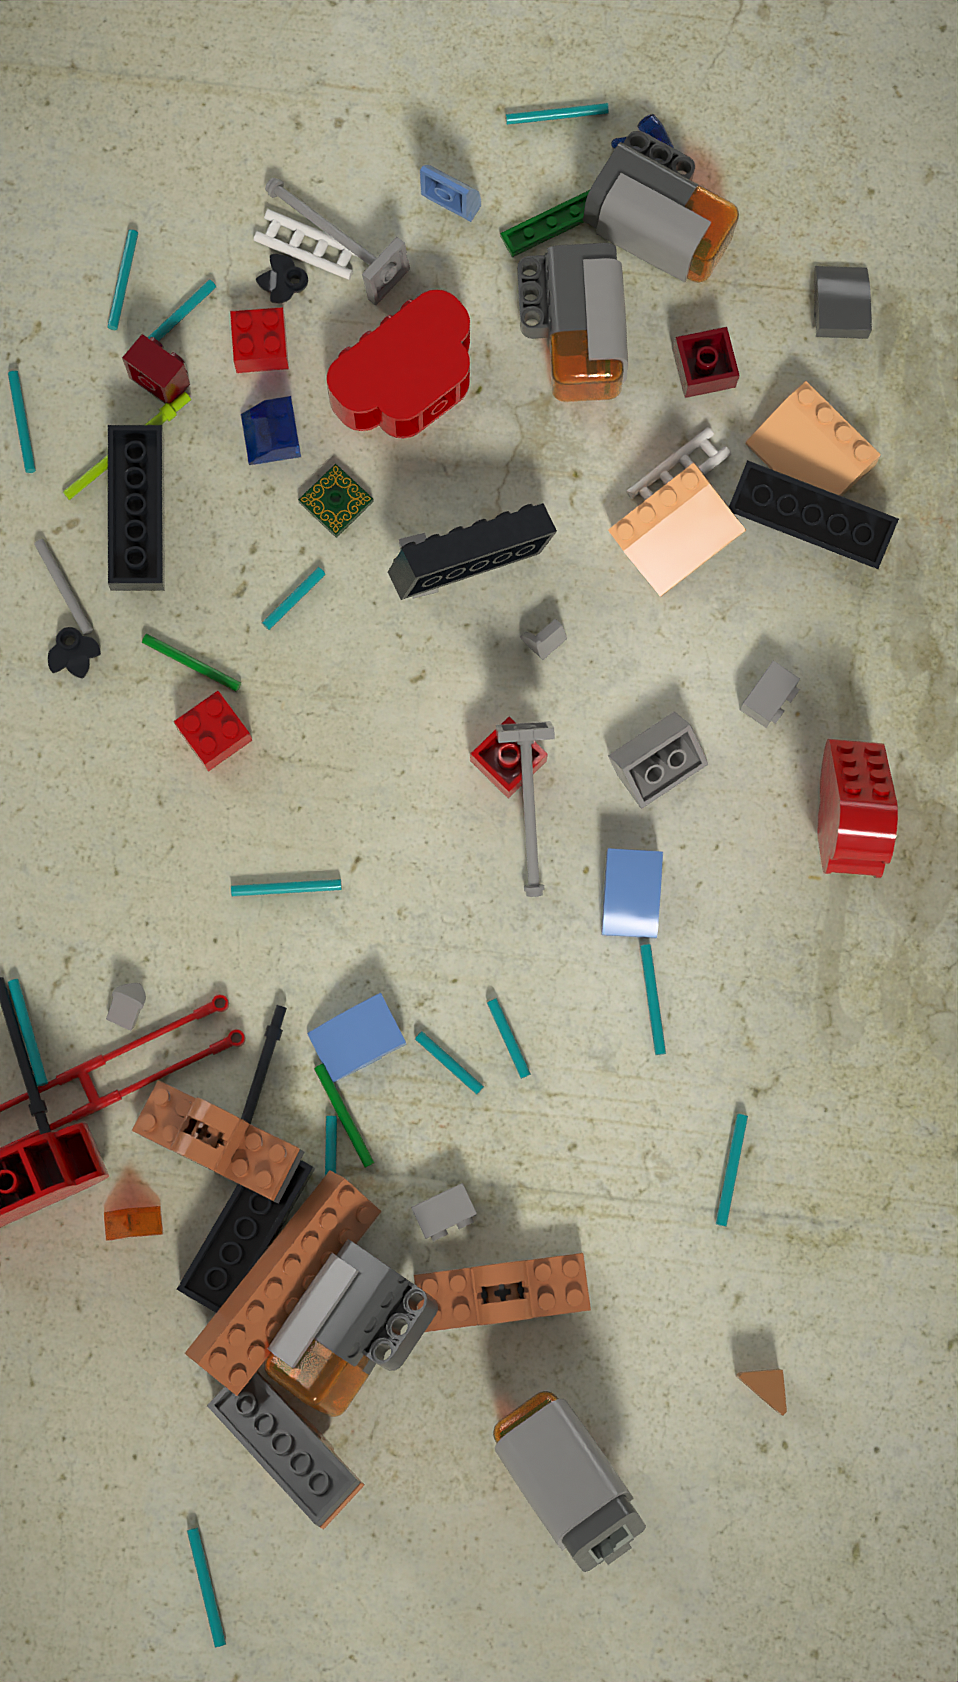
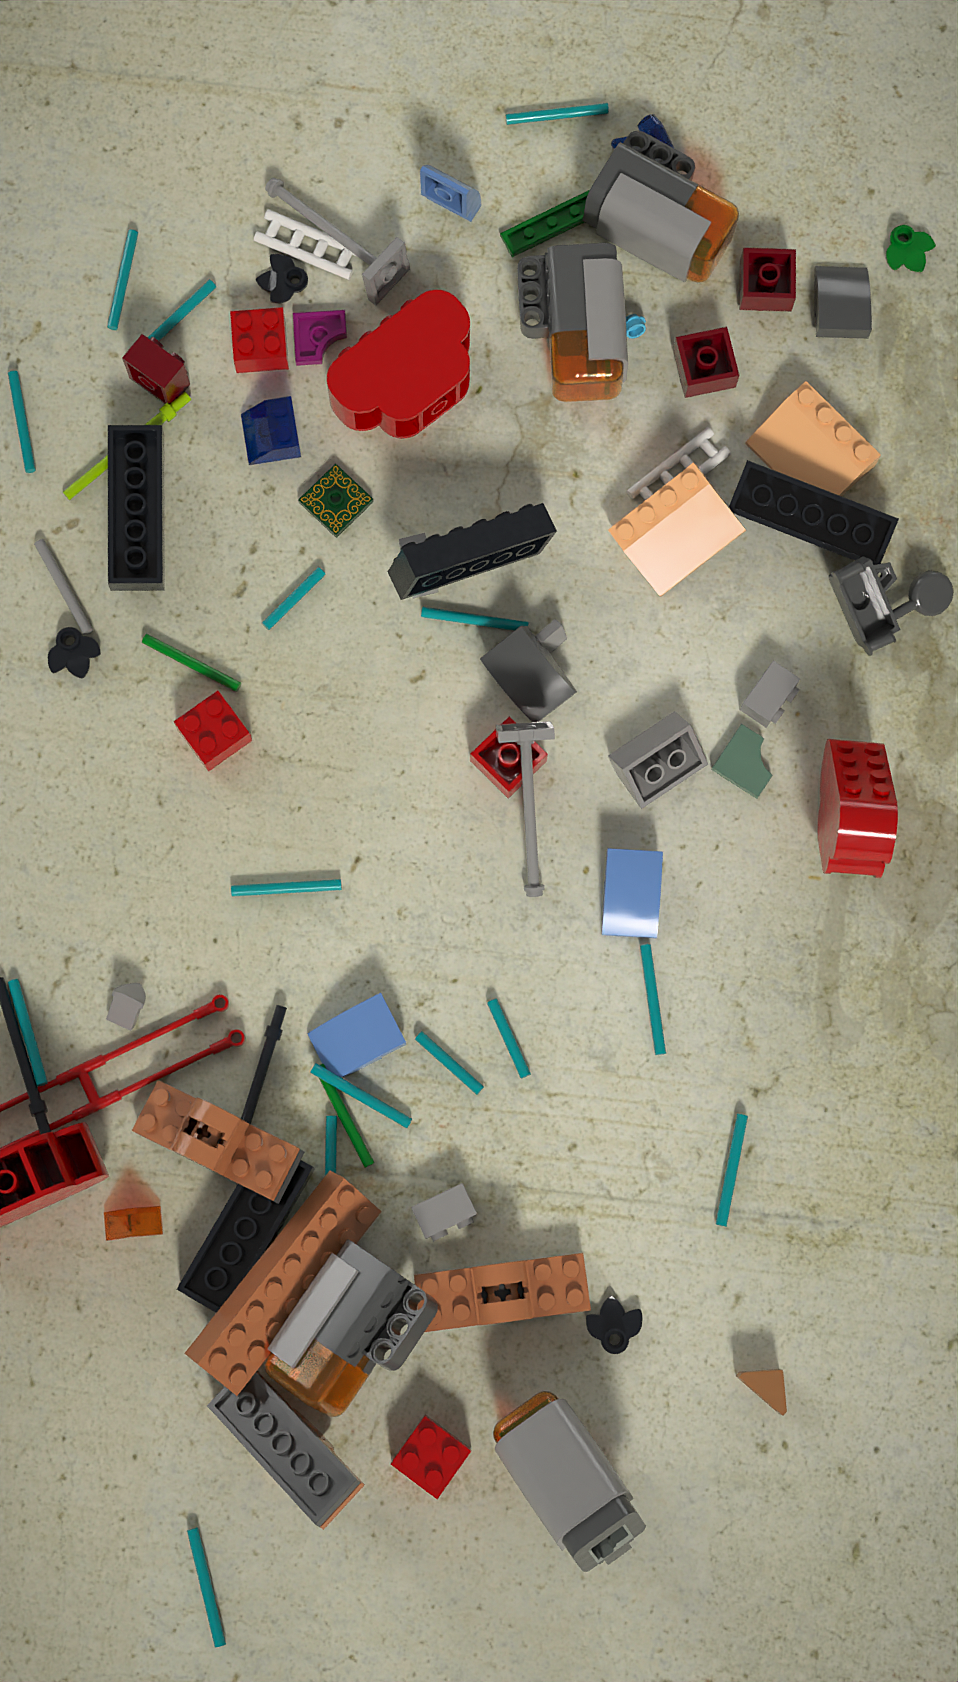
none -> magenta tile [293,310,347,366]
none -> teal bar [310,1063,412,1128]
none -> red brick [391,1414,472,1499]
none -> teal bar [421,607,529,631]
none -> dark grey slope [480,626,577,722]
none -> black plate [586,1296,643,1354]
none -> medium azure plate [626,314,646,338]
none -> sand green tile [711,724,773,799]
none -> dark red brick [739,248,796,312]
none -> dark grey piece [829,556,954,656]
none -> green plate [886,225,936,272]

